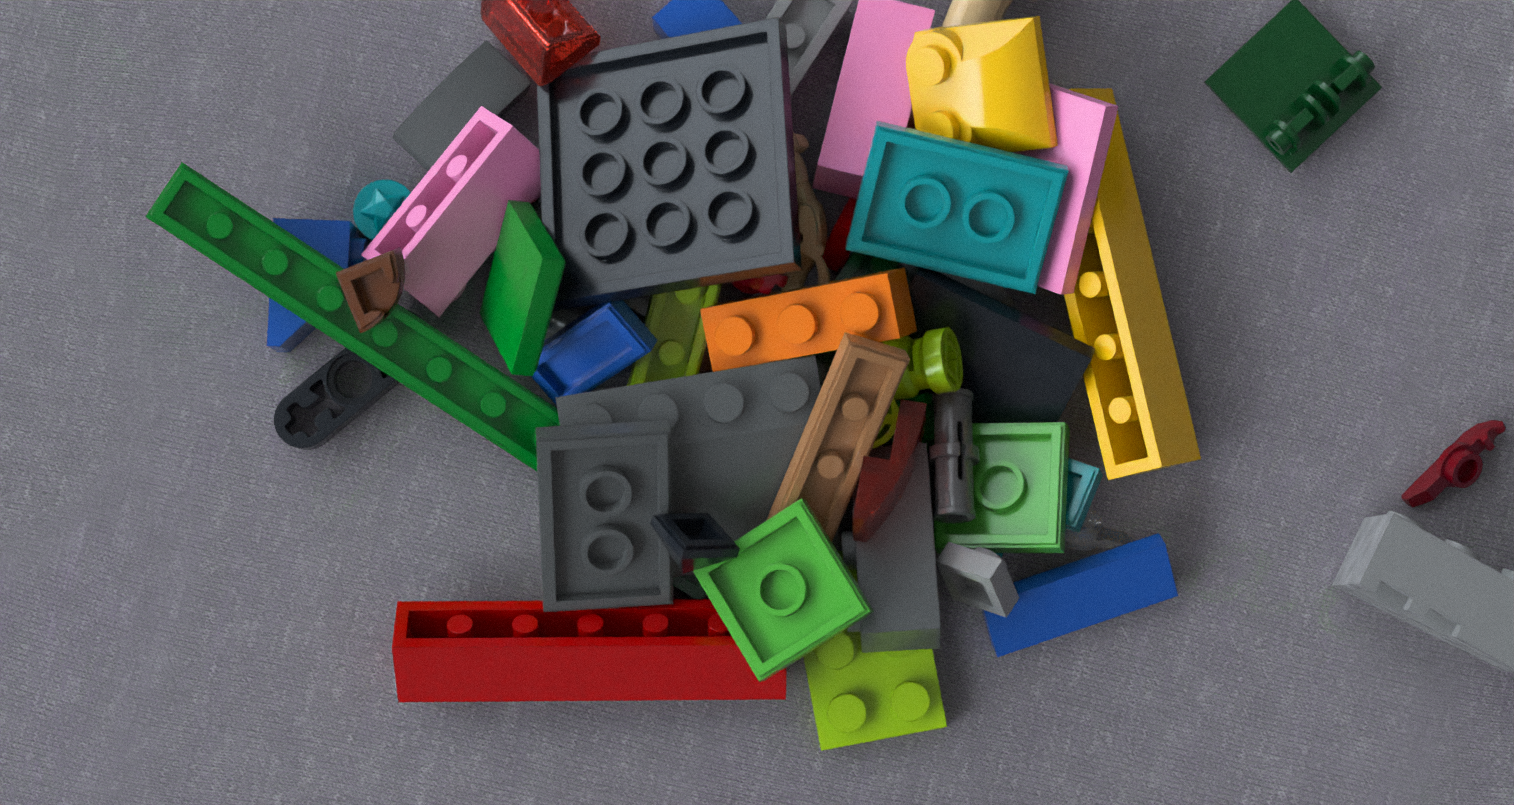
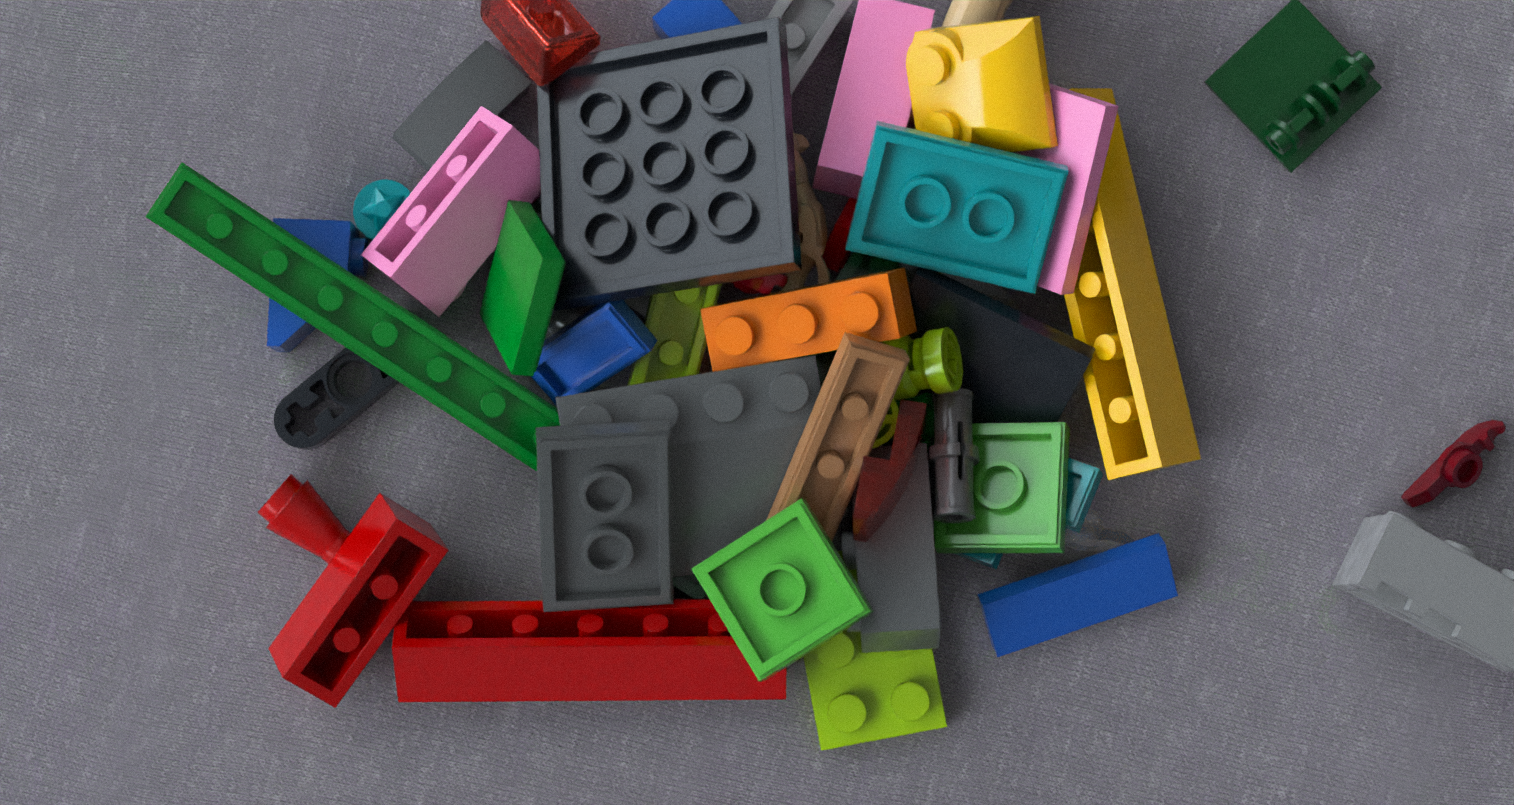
reddish brown tile [336,247,405,333] -> none
black slope [650,513,740,574] -> none
light grey plate [936,542,1019,618] -> none
none -> red cone [257,474,350,564]
none -> red brick [268,493,449,708]

